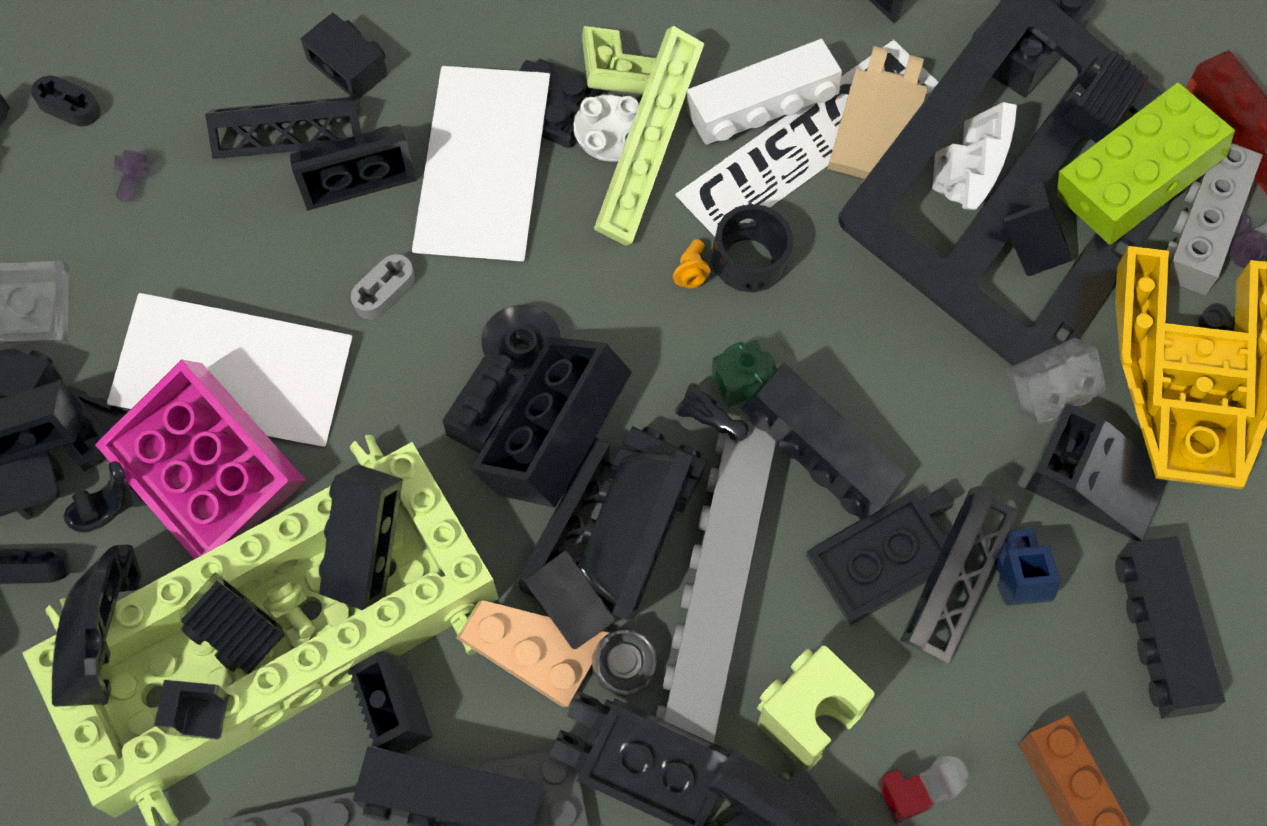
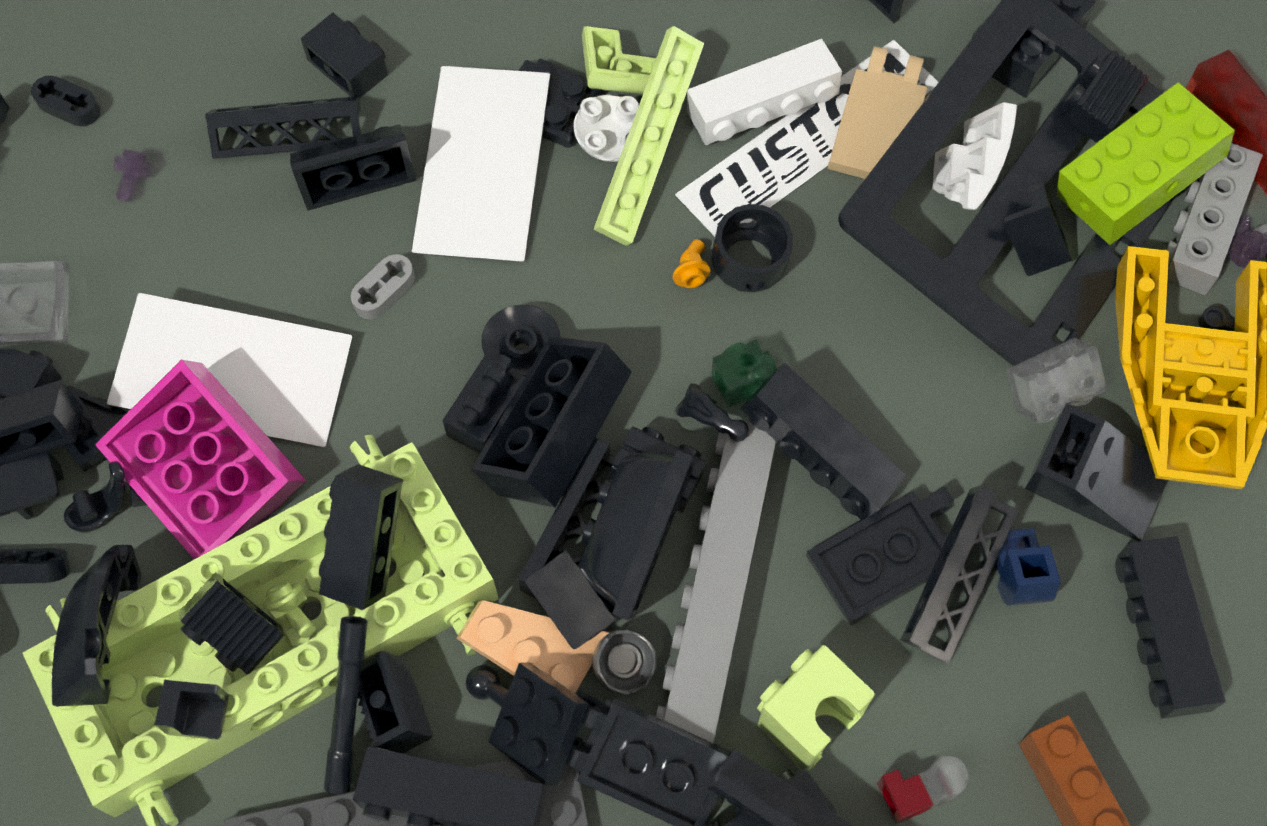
none -> black piece [324,616,368,794]
none -> black plate [466,662,589,786]

